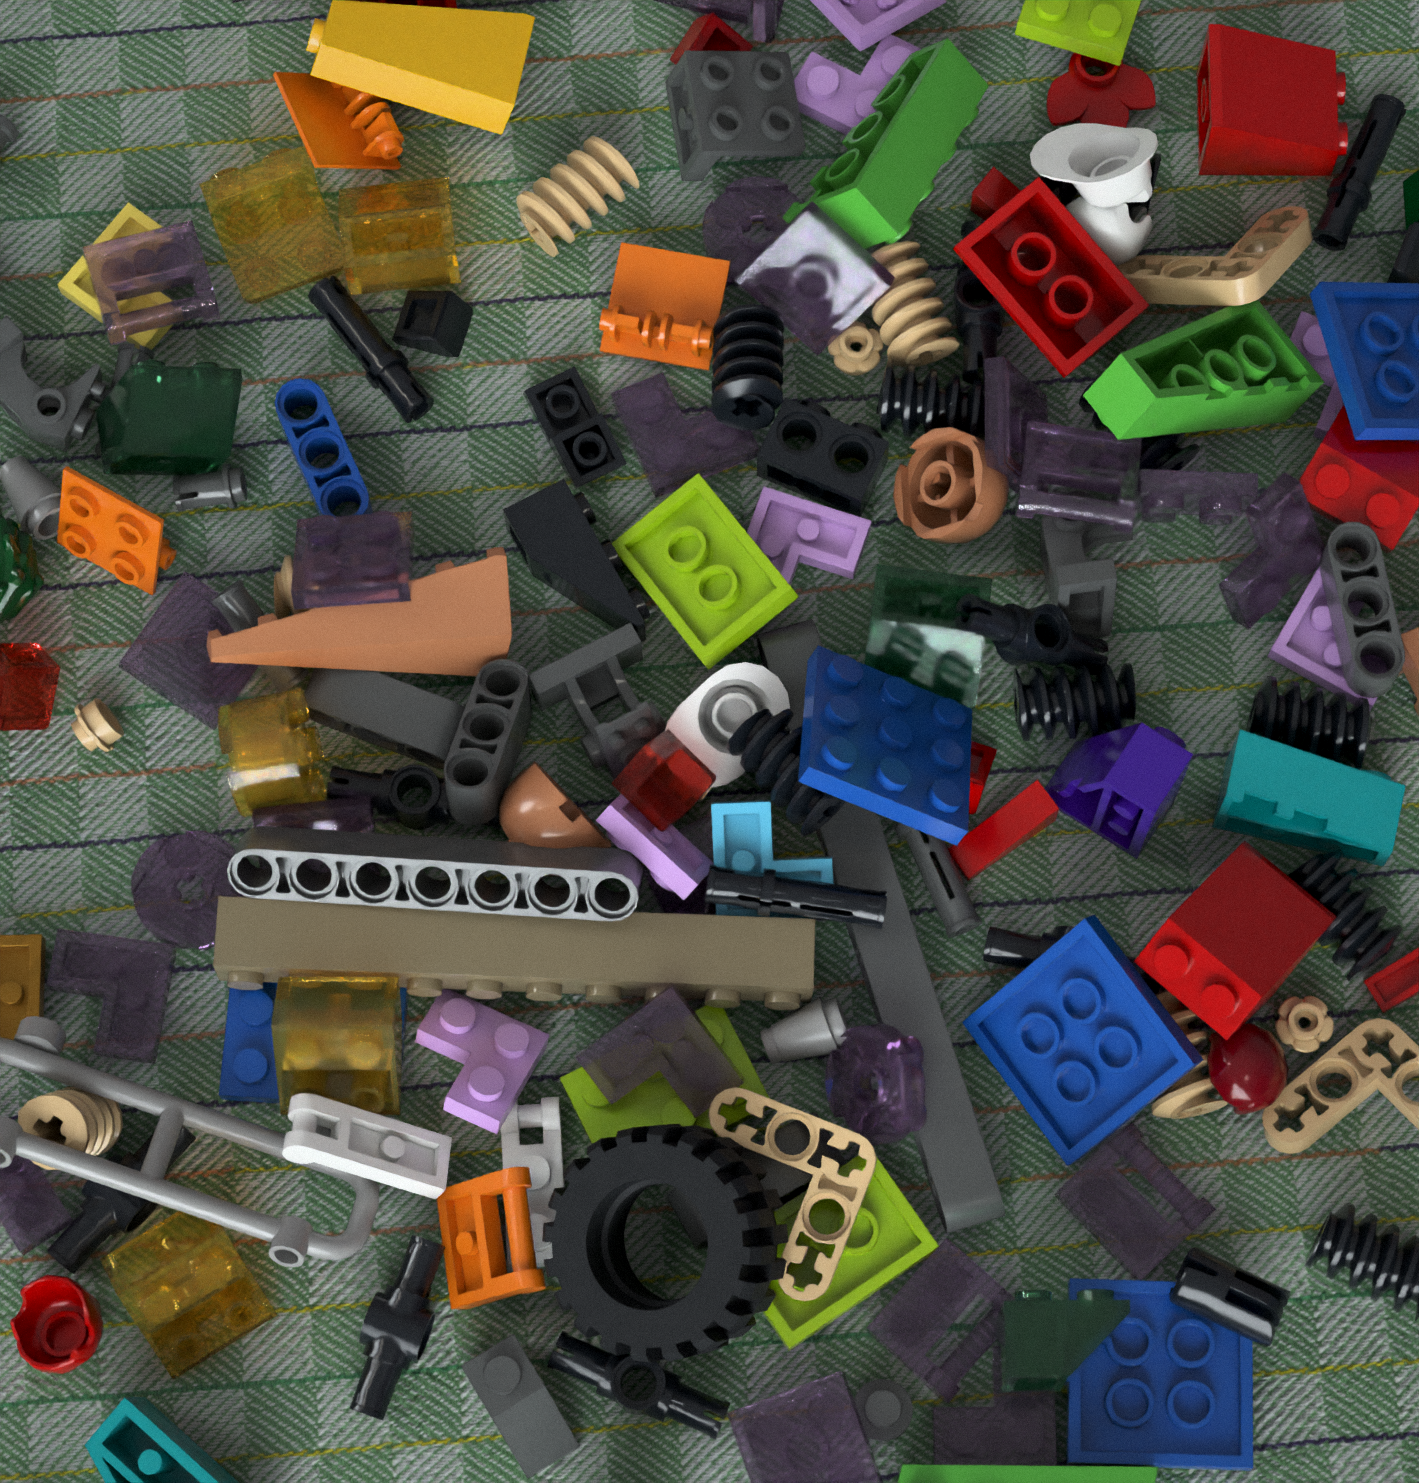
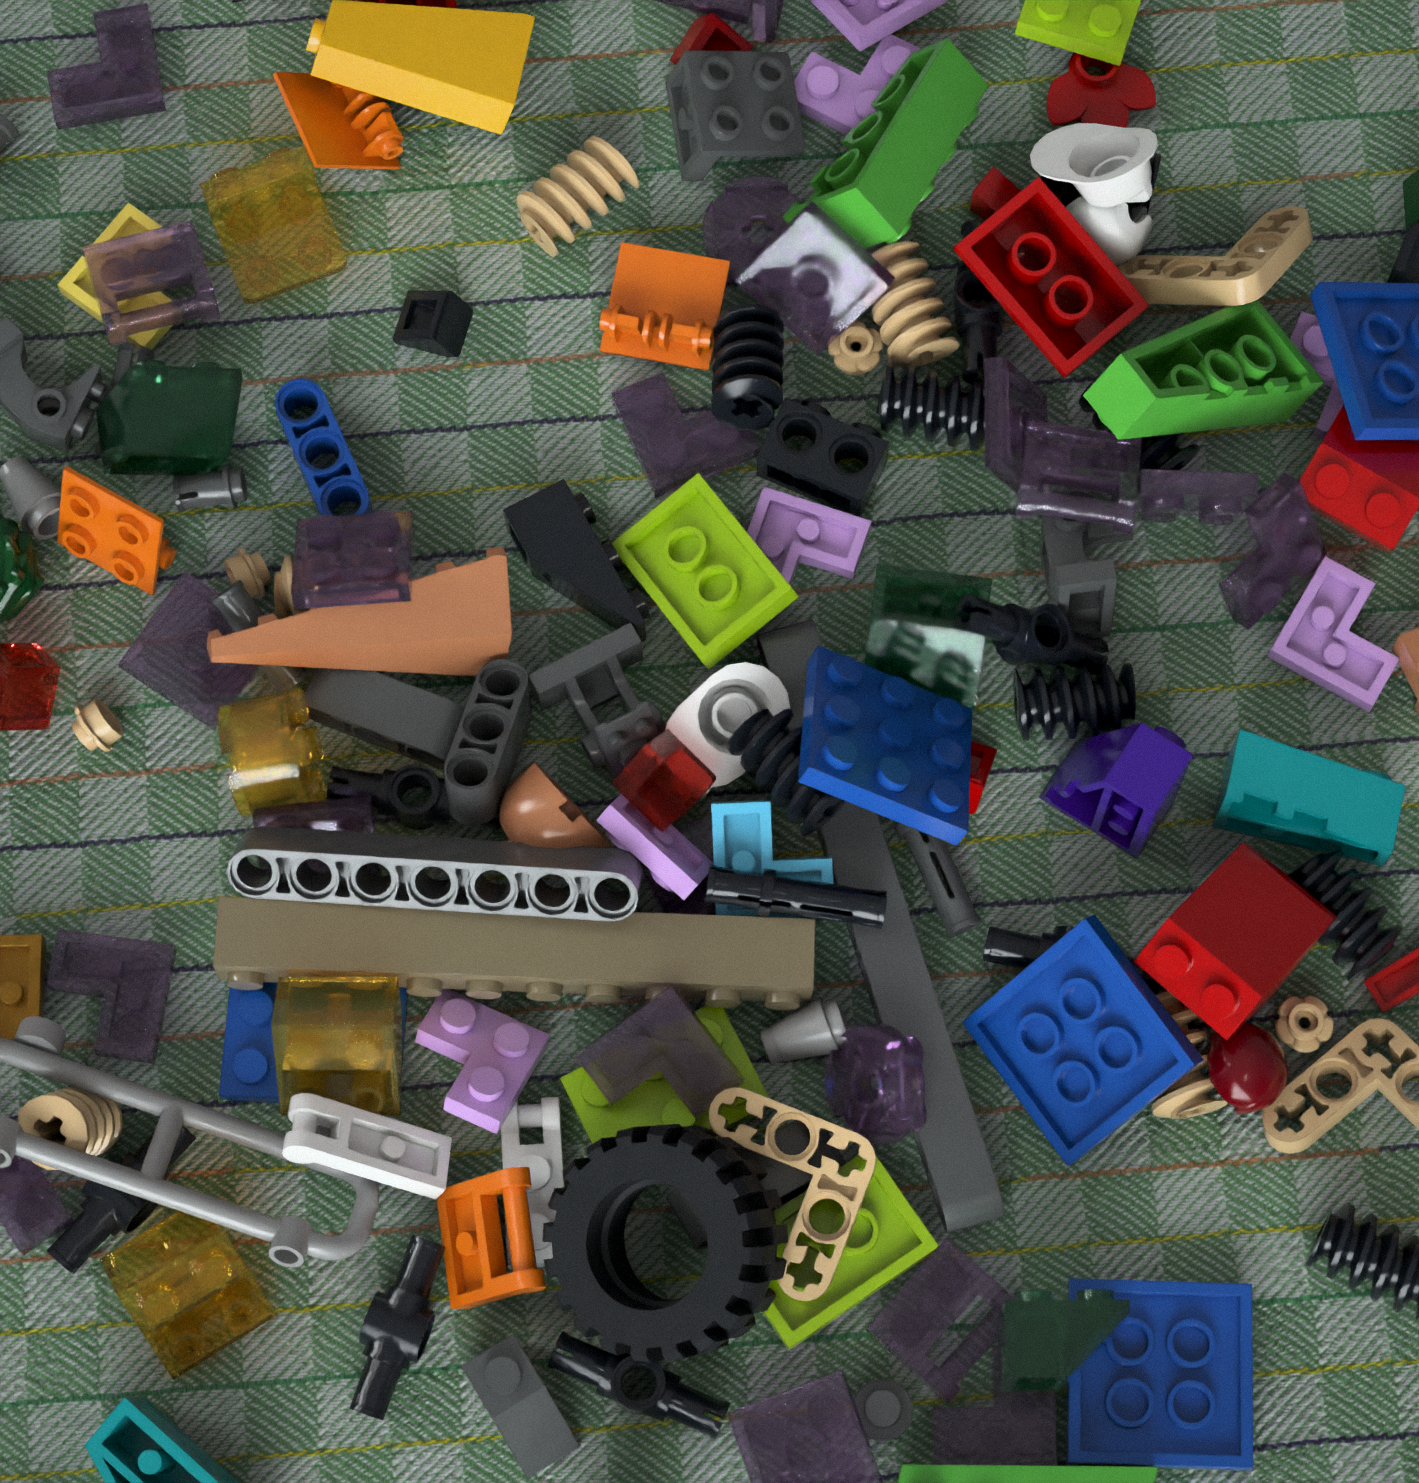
red hair [10,1274,104,1374] -> none
clear purple plate [131,830,246,950] -> none
black pin [308,275,434,423] -> none
clear yellow slope [338,177,461,295] -> none
black slope [523,366,627,489] -> none
nougat cylinder [893,427,1009,544] -> none
red piece [948,780,1059,881] -> none
clear purple plate [1055,1122,1216,1280] -> none
black arm [1169,1247,1291,1347] -> none
red slope [1196,24,1348,176] -> none
black piece [1246,676,1372,770] -> none
black pin [1312,94,1406,251] -> none
dark grey beam [1320,522,1405,698] -> none
none -> clear purple plate [47,3,167,130]
none -> tan plate [223,547,272,599]

